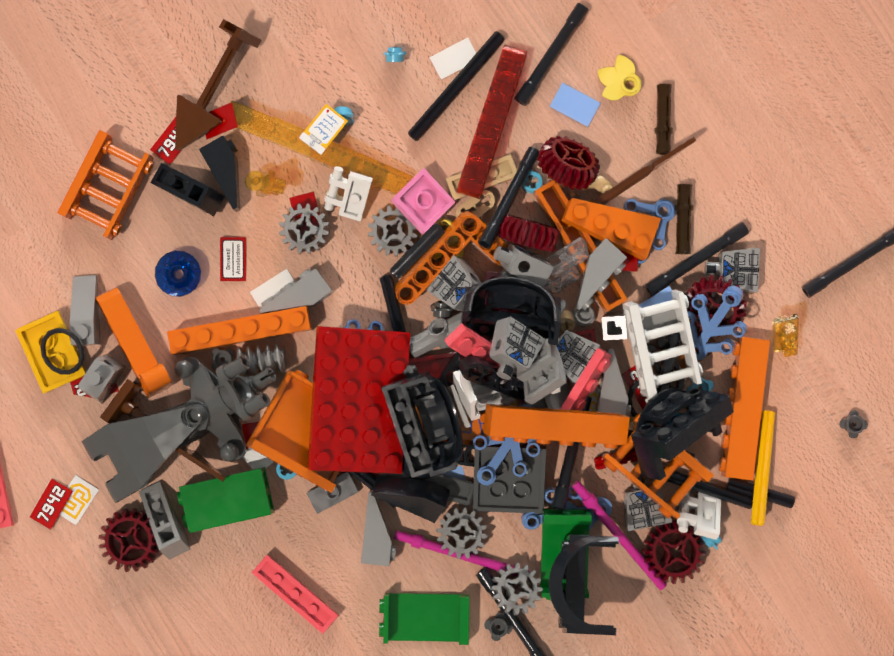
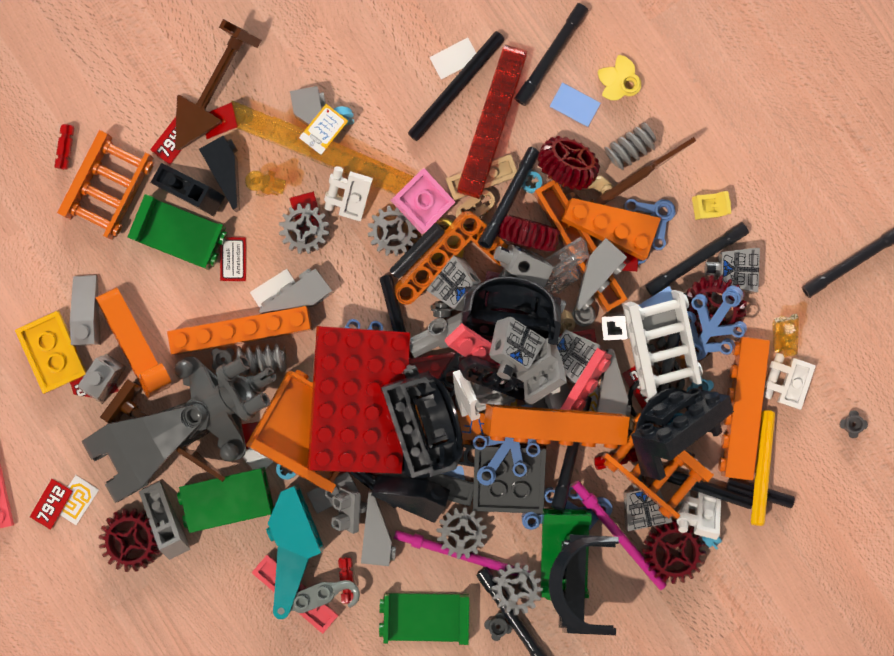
black piece [40,328,84,375] -> none
clear blue dish [155,250,201,297] -> none
medium azure plate [383,47,407,62] -> none
white sticker [447,384,471,428] -> none
dark brown pin [654,84,673,155] -> none
dark brown pin [675,184,694,255] -> none
none -> red axle [54,124,75,170]
none -> green panel [127,194,227,270]
none -> teal slope [266,484,360,619]
none -> light grey slope [290,86,326,126]
none -> light grey hips [331,486,367,534]
none -> red axle [338,557,354,604]
none -> light grey piece [604,122,656,170]
none -> light yellow bracket [692,191,731,220]
none -> white plate [763,353,816,410]

